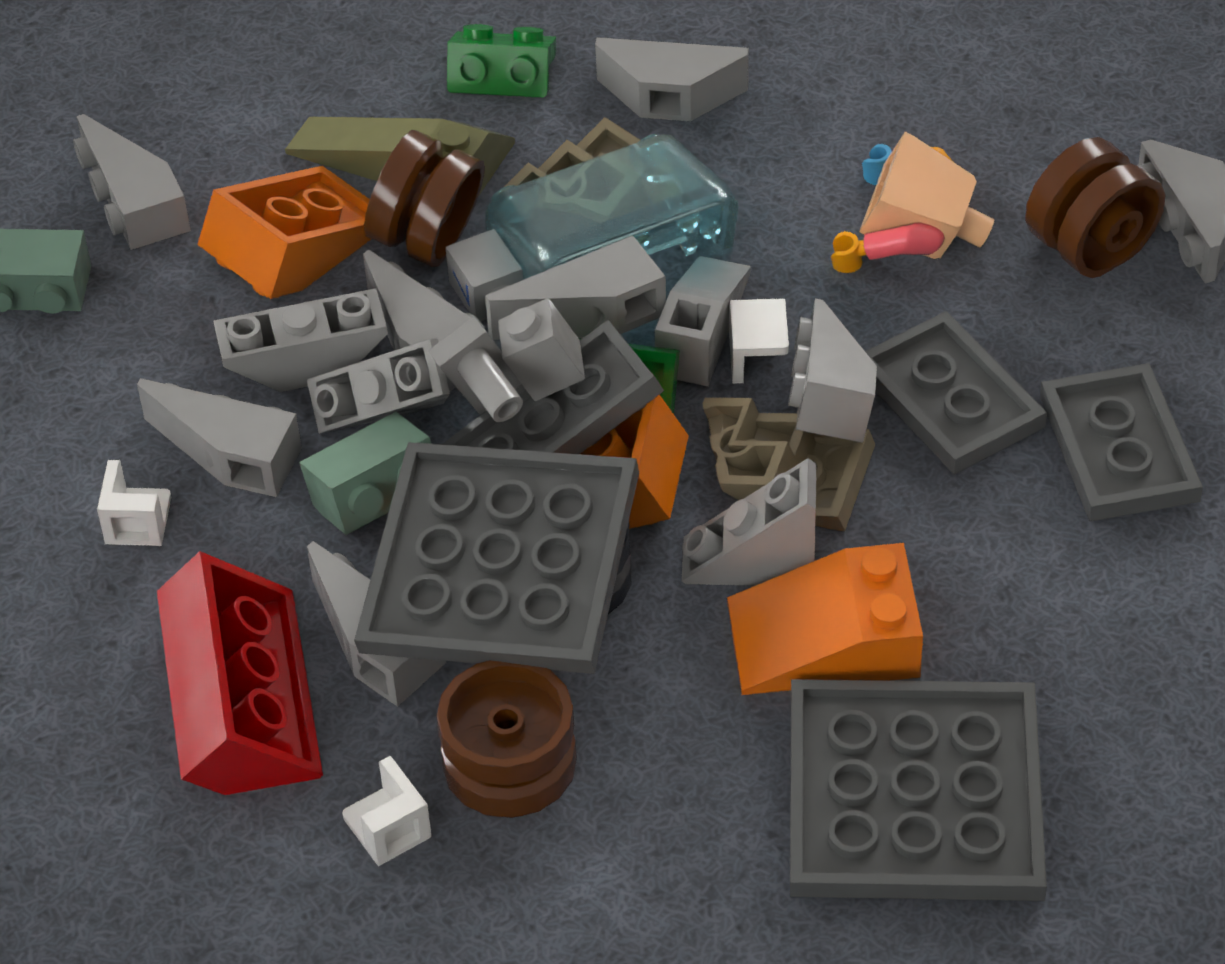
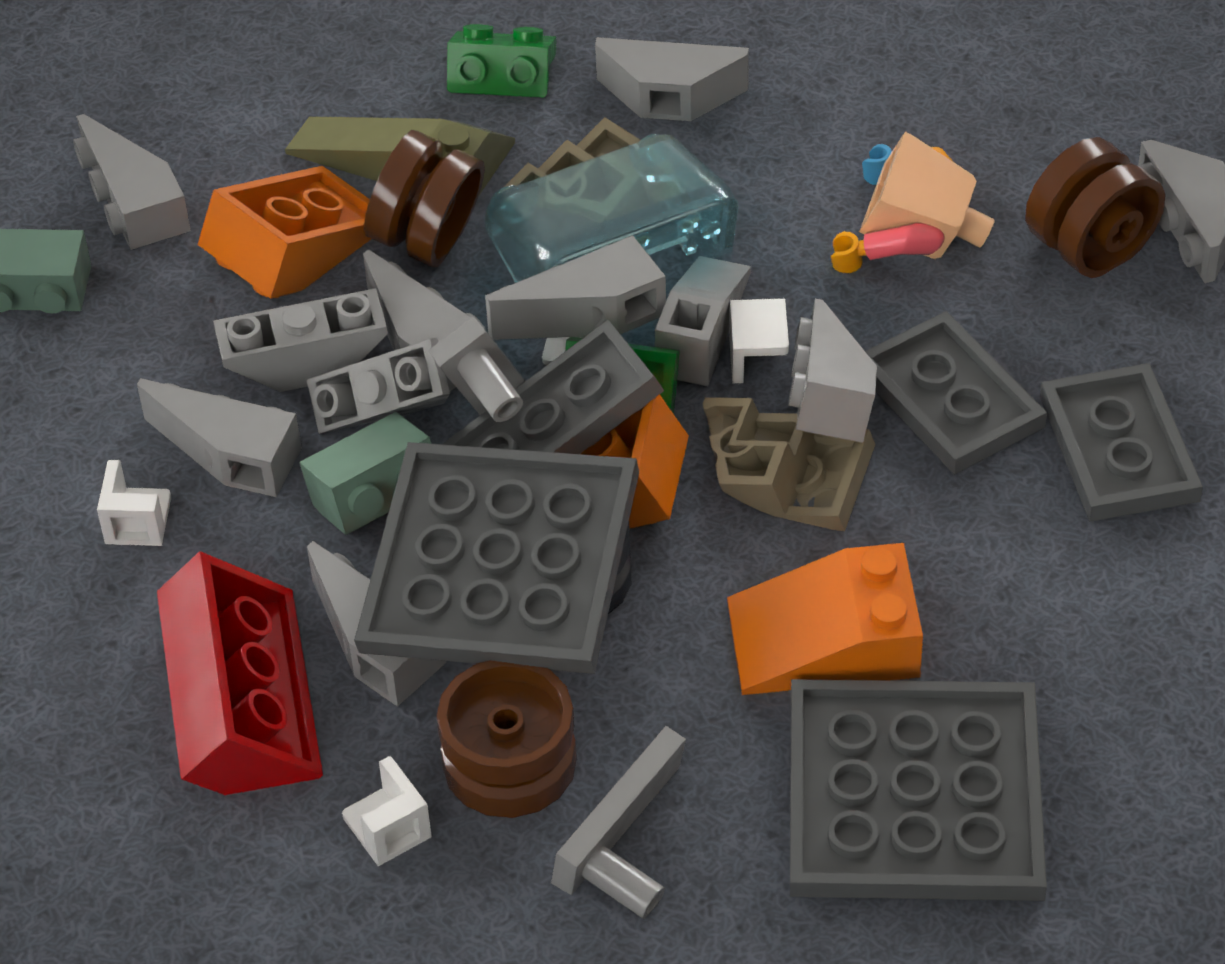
light grey brick [446,229,523,321] -> none
light grey brick [498,297,585,401] -> none
light grey slope [682,458,816,586] -> none
none -> light grey piece [551,726,686,919]

